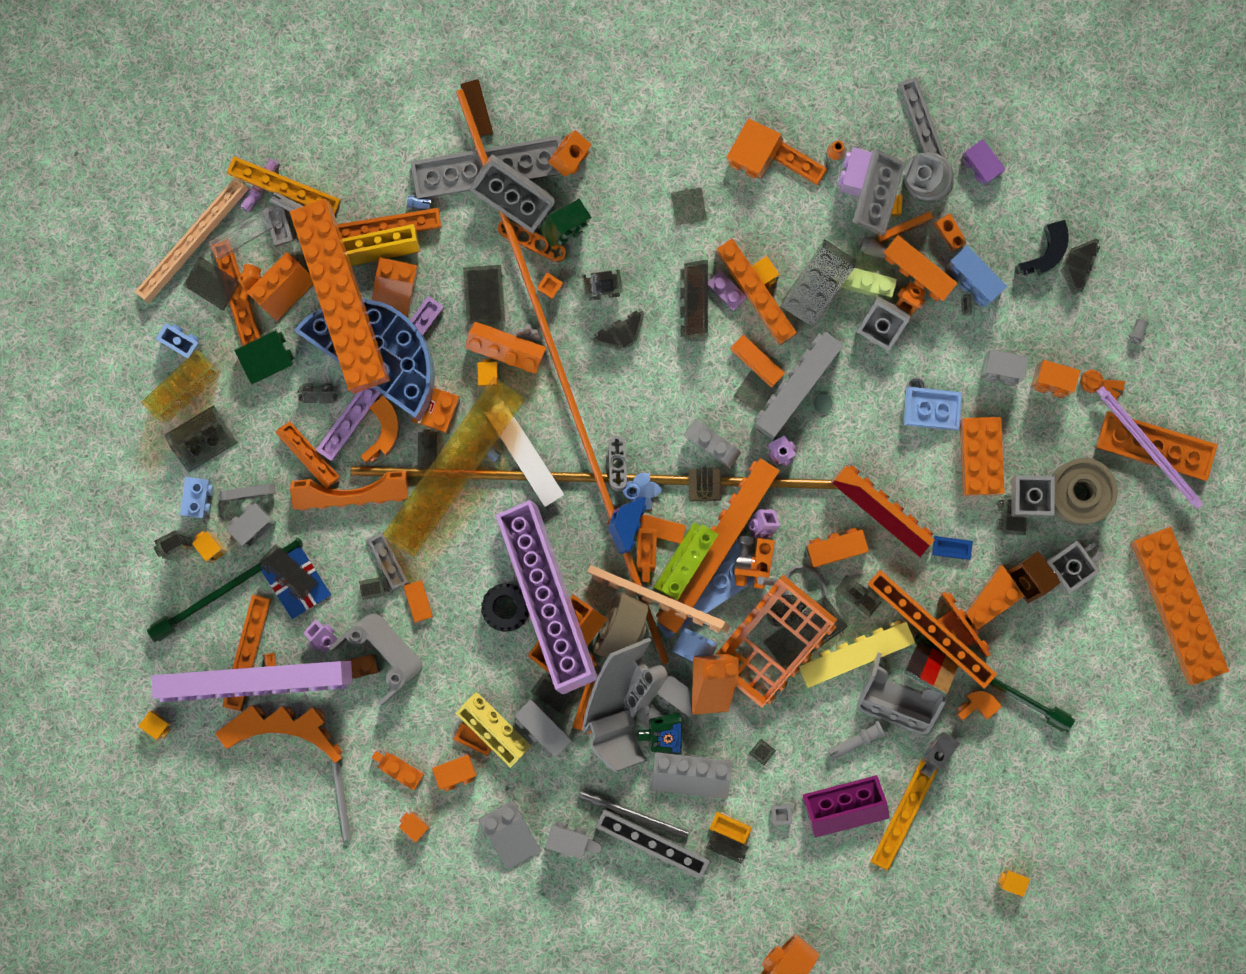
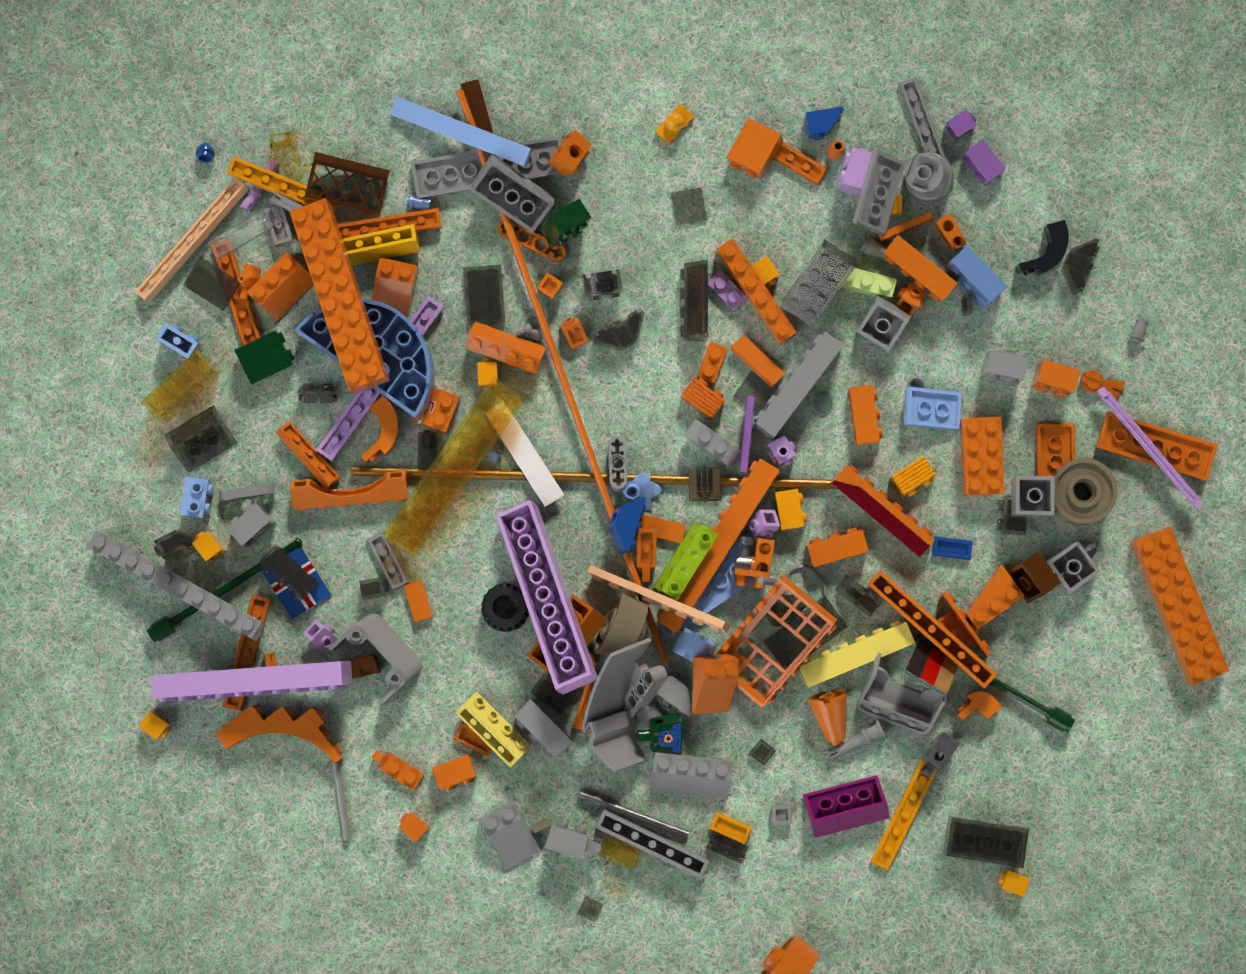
none -> light grey brick [87,530,266,641]
none -> blue plate [196,142,215,163]
none -> clear yellow piece [269,131,319,167]
none -> reddish brown fence [305,152,390,215]
none -> light blue tile [390,97,532,167]
none -> dark tan tile [532,817,552,834]
none -> orange bracket [560,317,588,350]
none -> clear smoke tile [577,895,603,922]
none -> clear yellow slope [598,837,641,870]
none -> light orange tile [655,104,694,145]
none -> orange brick [680,378,725,420]
none -> orange plate [697,342,727,384]
none -> medium lavender tile [740,396,755,473]
none -> light orange brick [774,489,807,531]
none -> blue slope [804,106,844,140]
none -> orange cone [809,690,847,745]
none -> orange brick [848,385,883,446]
none -> light orange brick [890,456,936,498]
none -> clear smoke brick [943,816,1029,868]
none -> medium lavender brick [945,109,976,141]
none -> orange tile [1036,423,1075,476]

